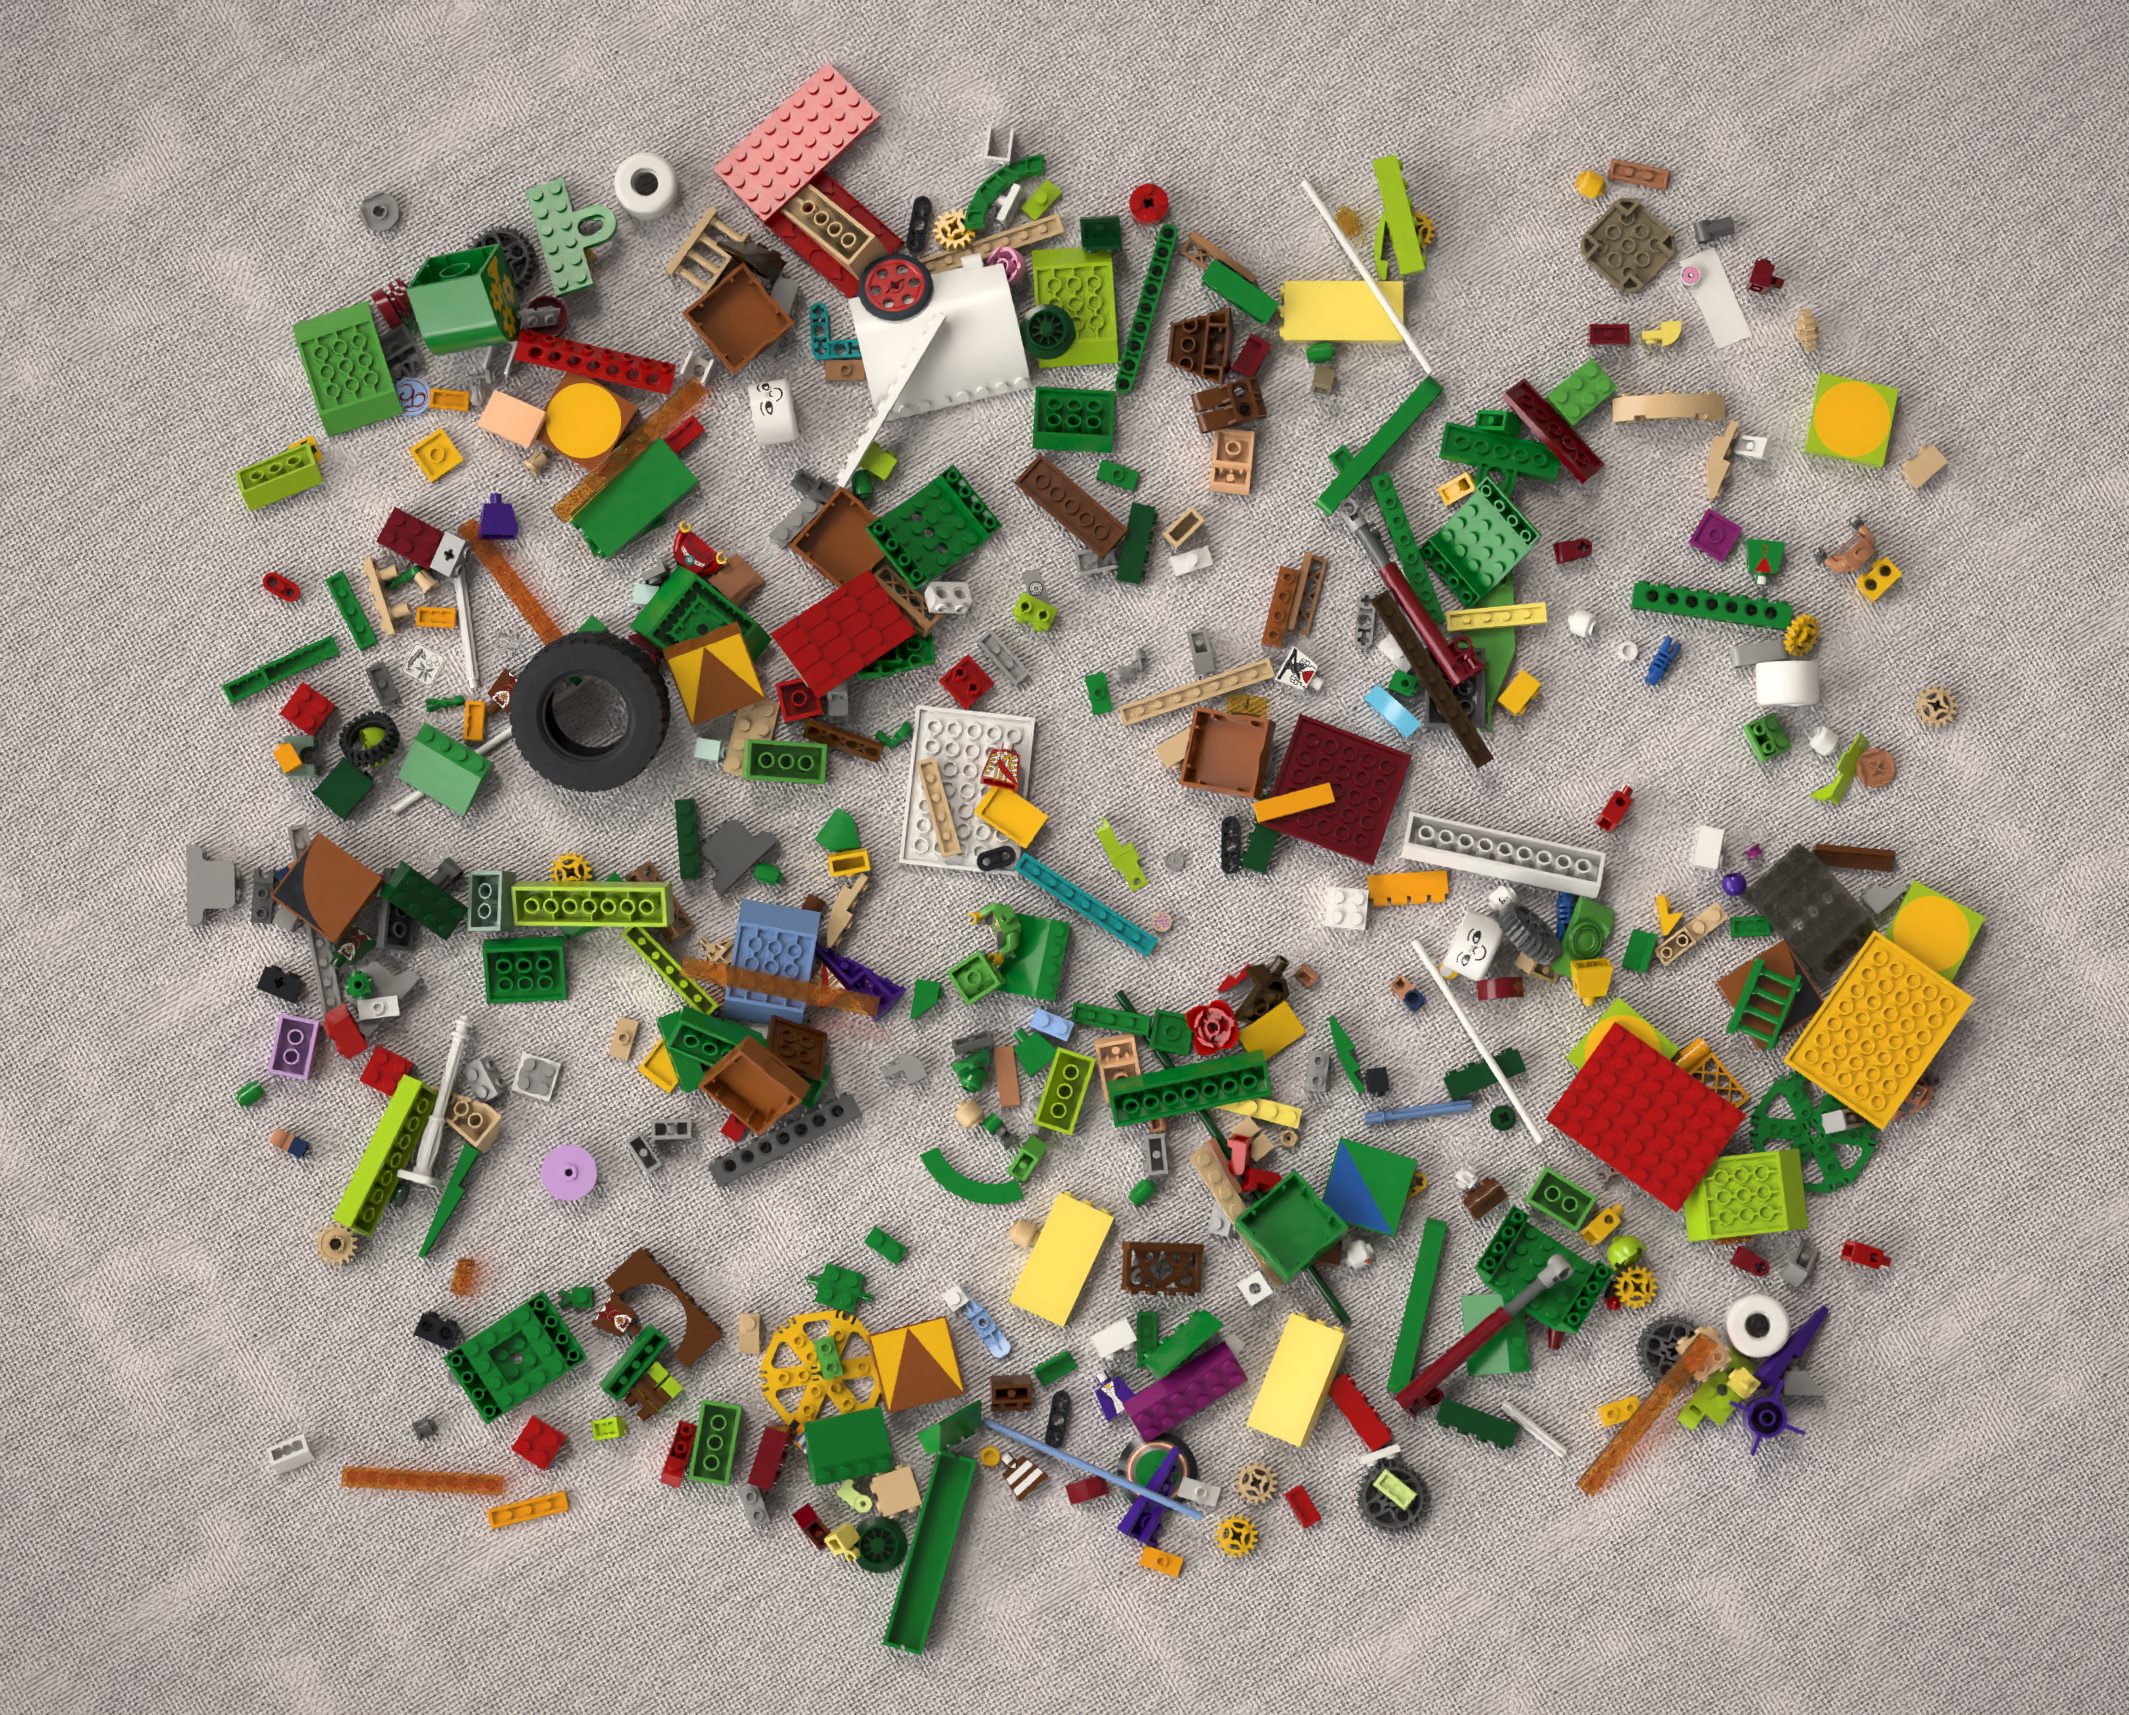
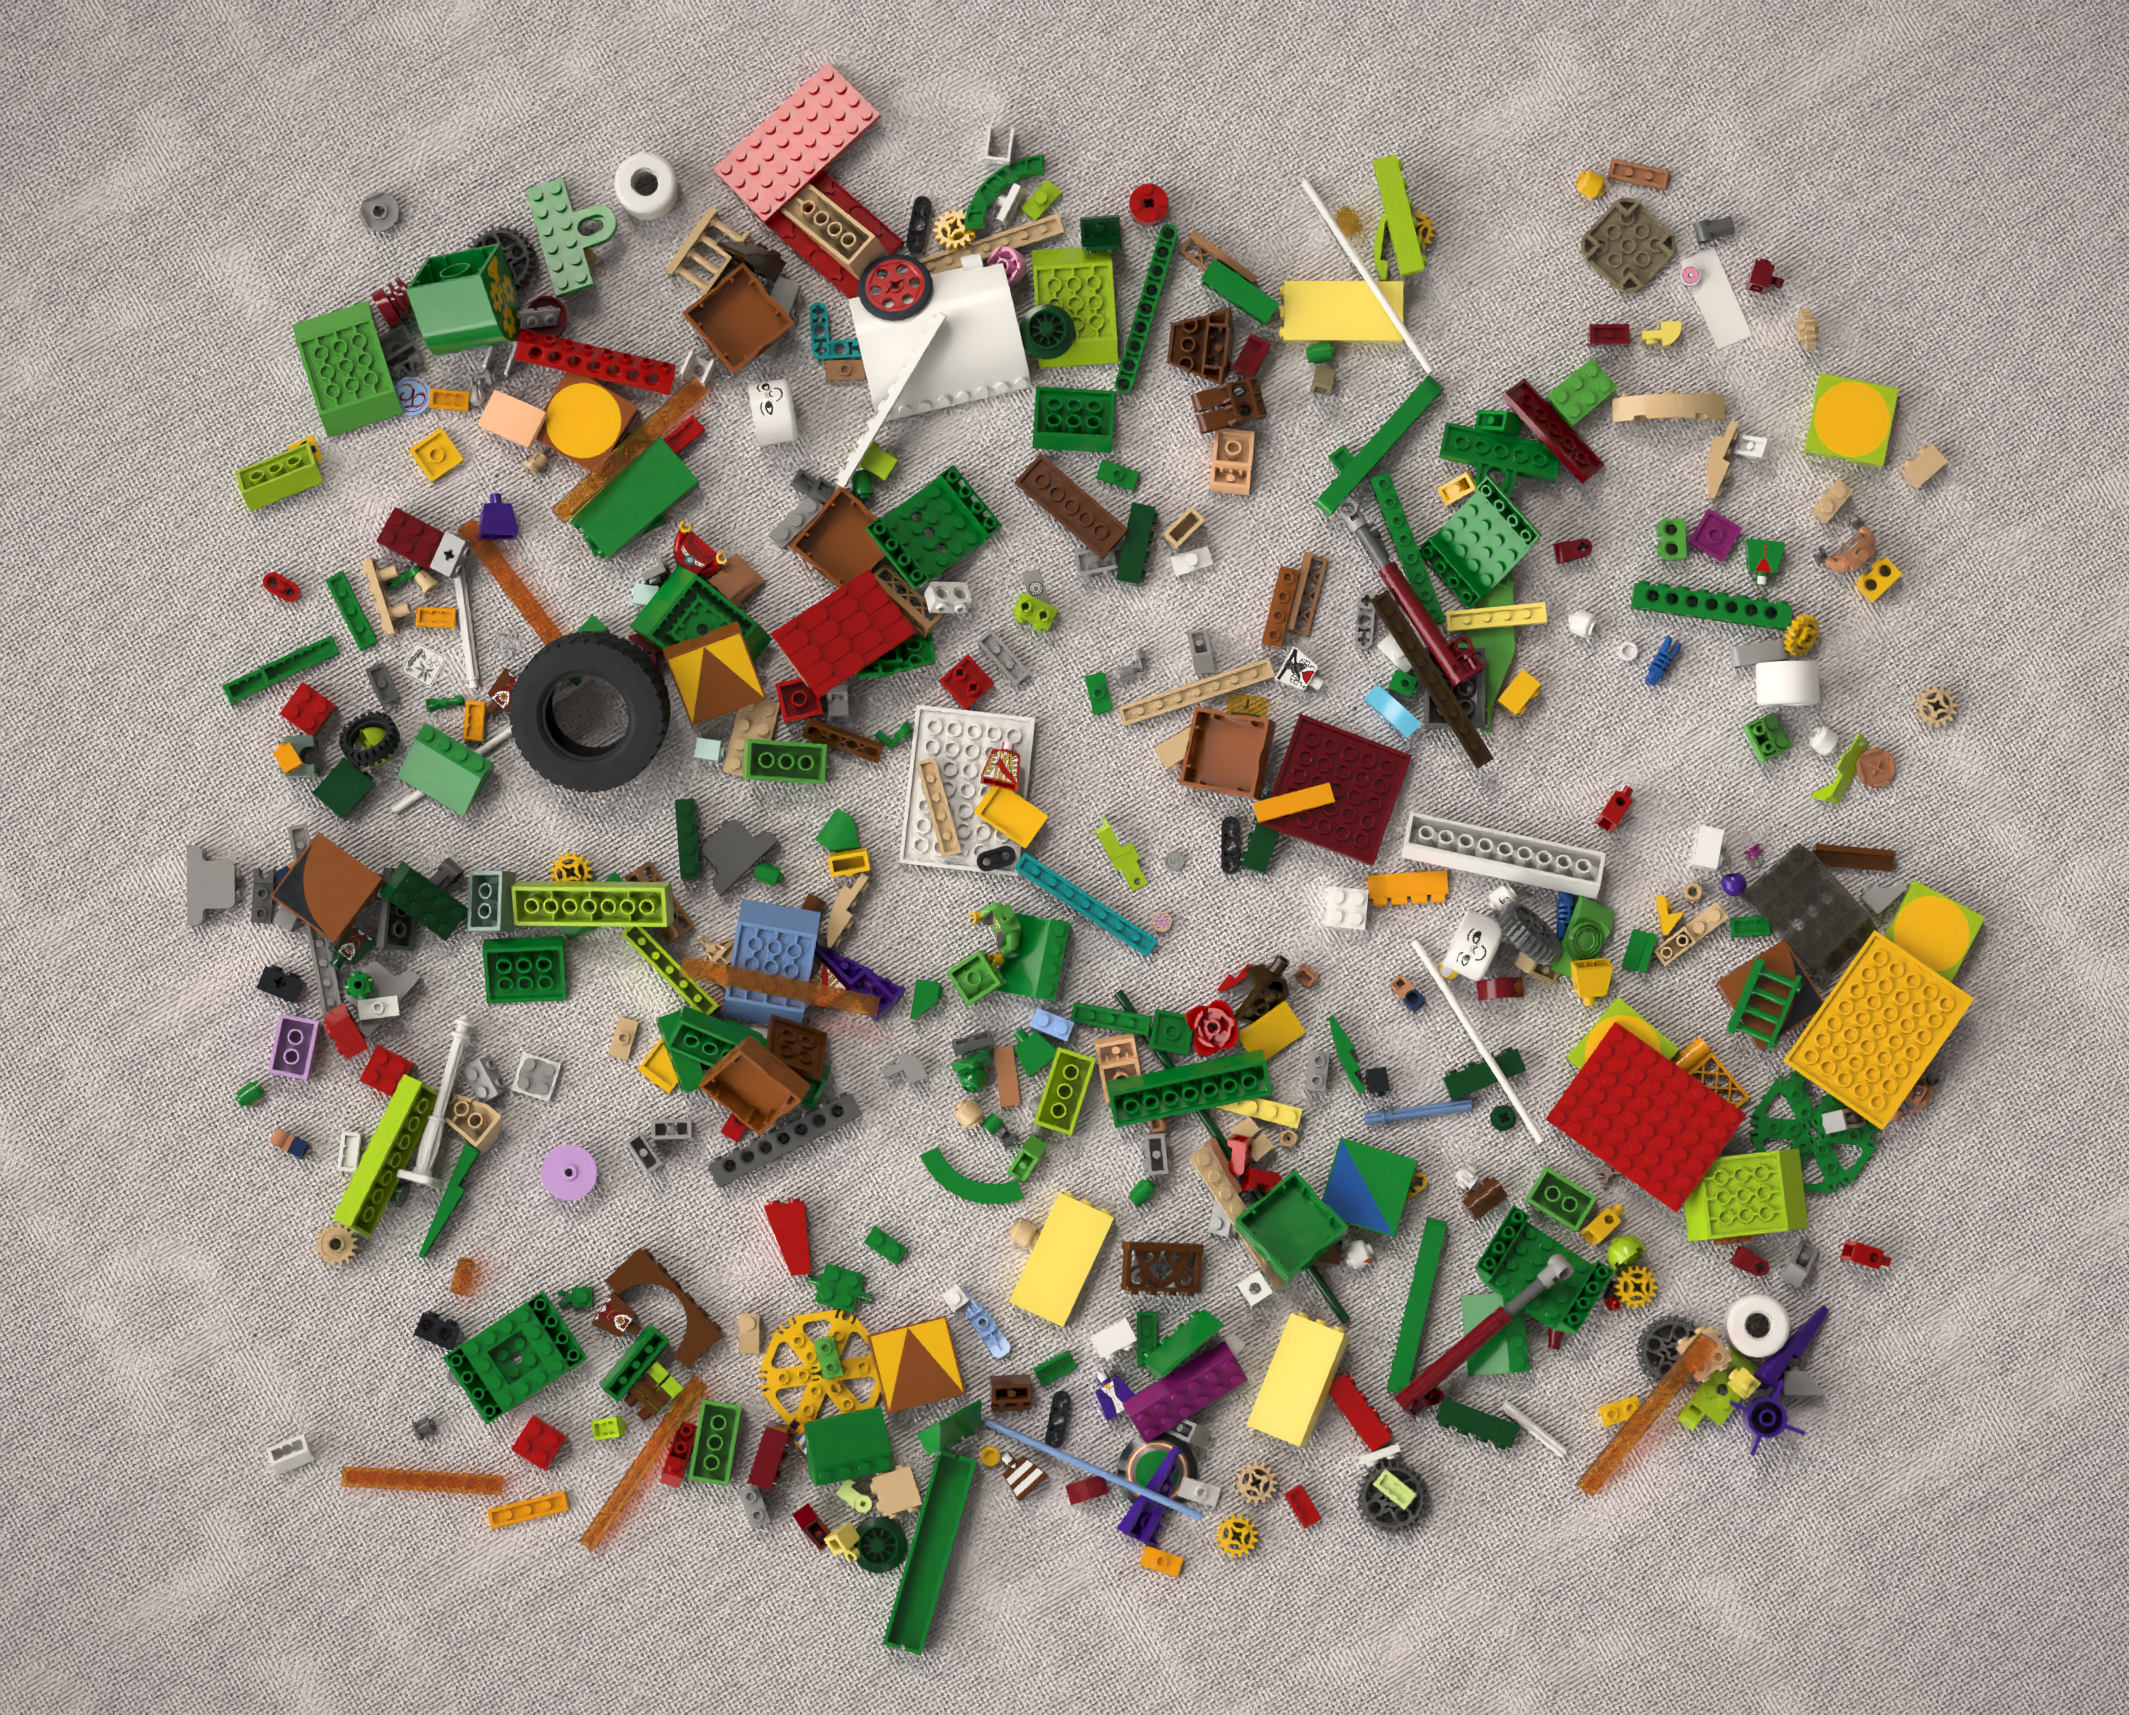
none -> white plate [337,1131,363,1172]
none -> clear orange plate [579,1375,707,1552]
none -> red slope [764,1198,812,1276]
none -> light grey slope [1165,1419,1212,1449]
none -> bright green brick [1656,519,1687,561]
none -> tan plate [1683,882,1703,902]
none -> tan piece [1810,478,1853,524]

